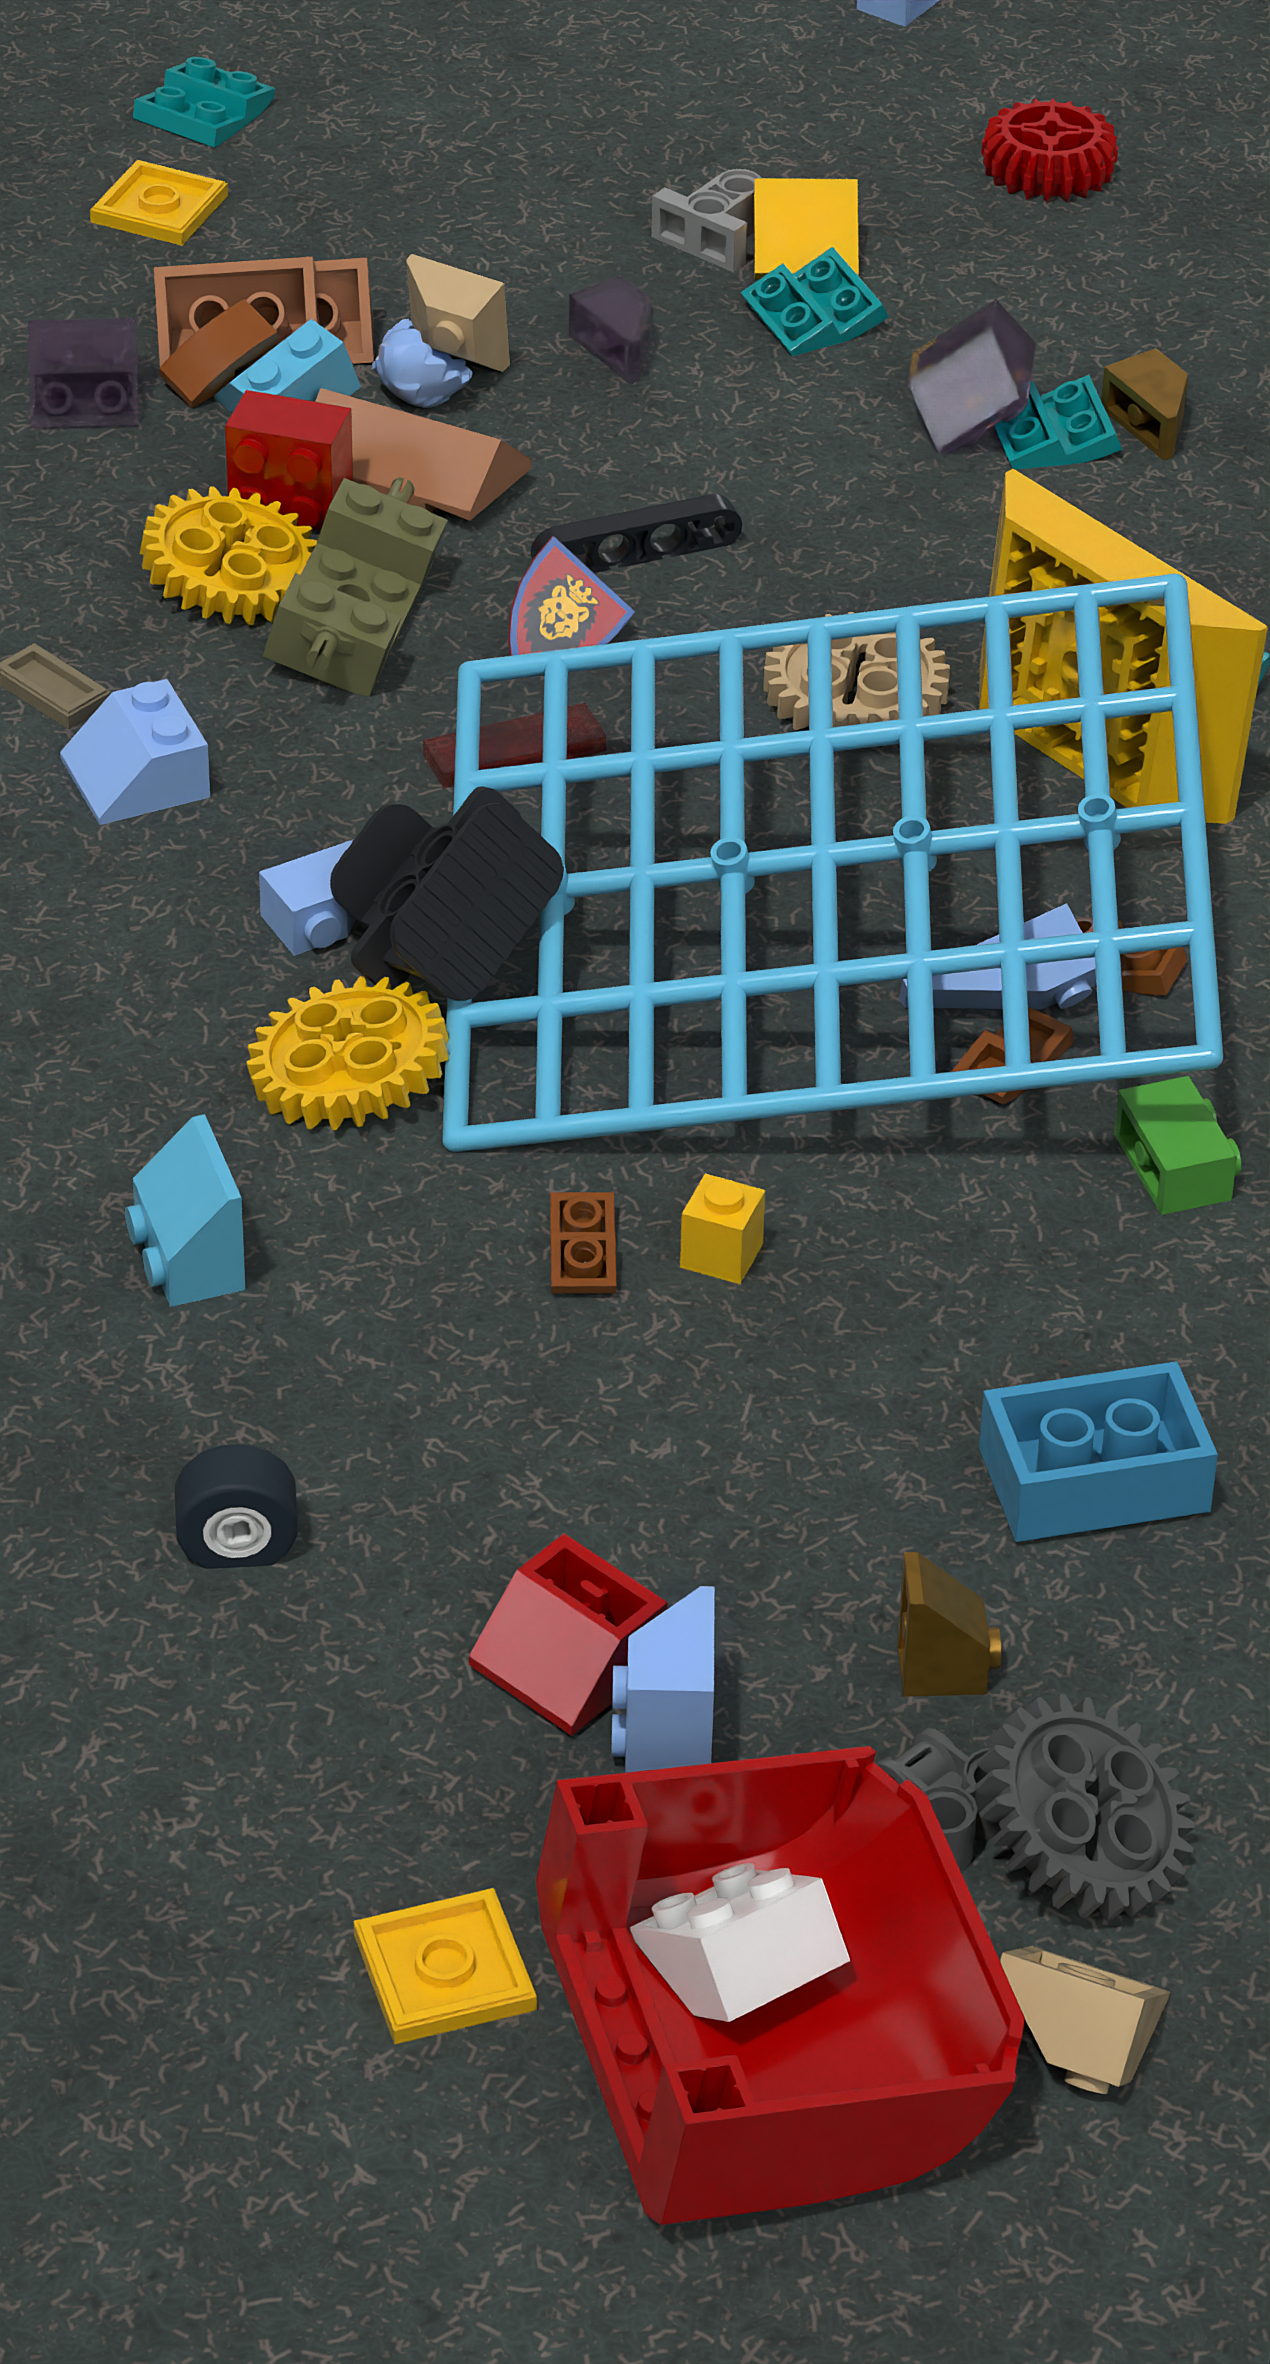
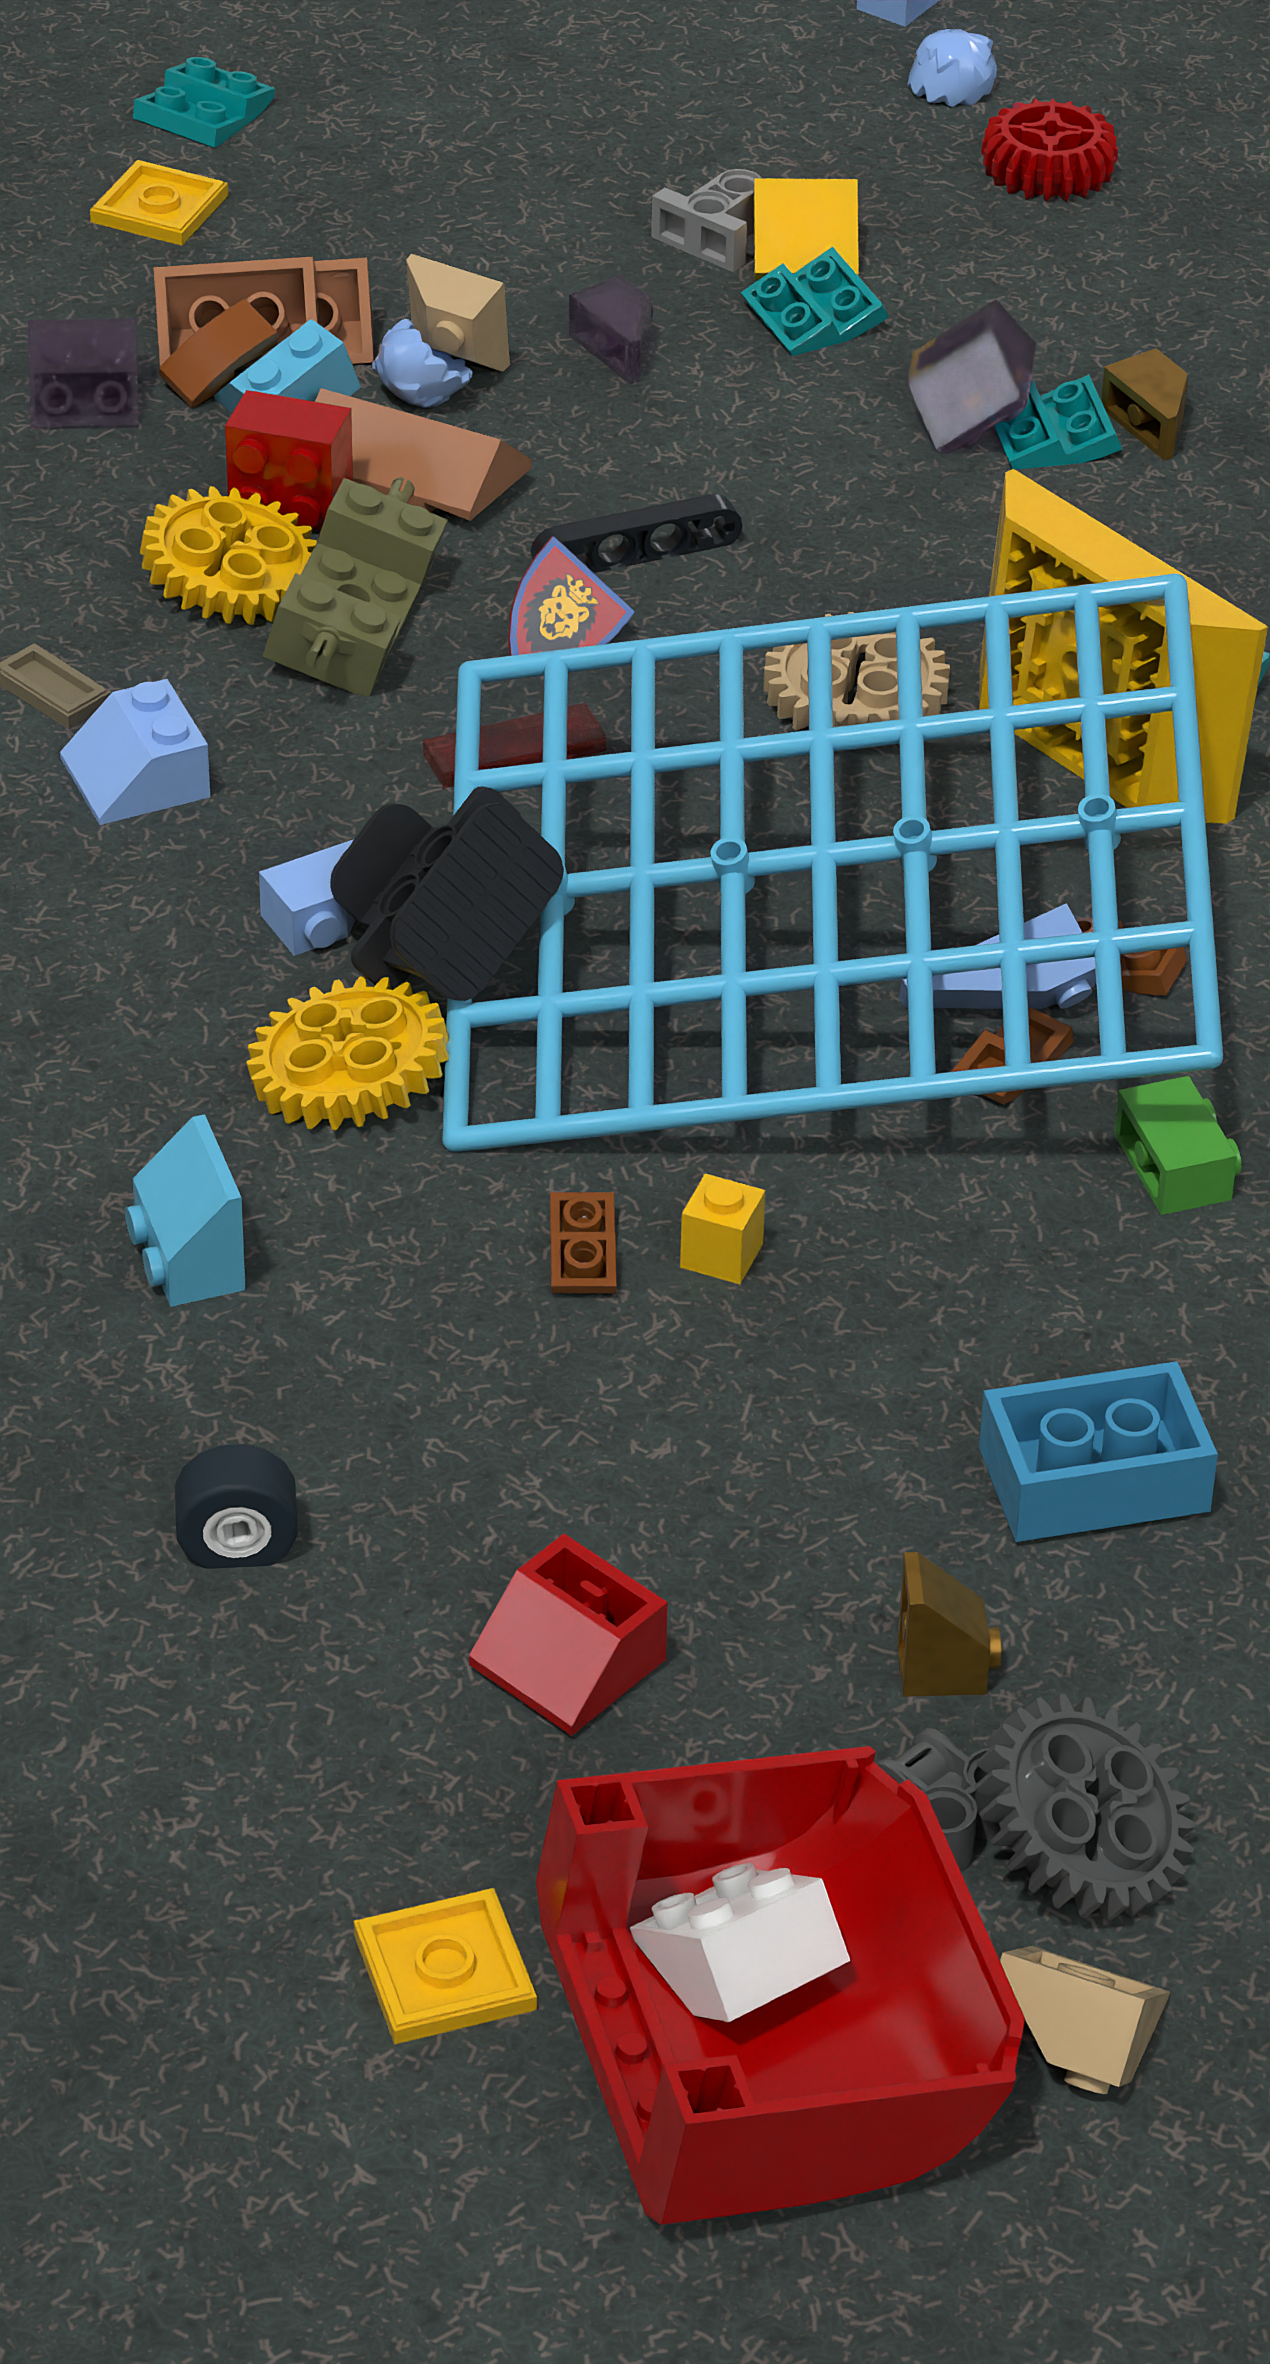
light blue slope [611,1586,715,1773] -> none
none -> light blue hair [908,29,997,107]

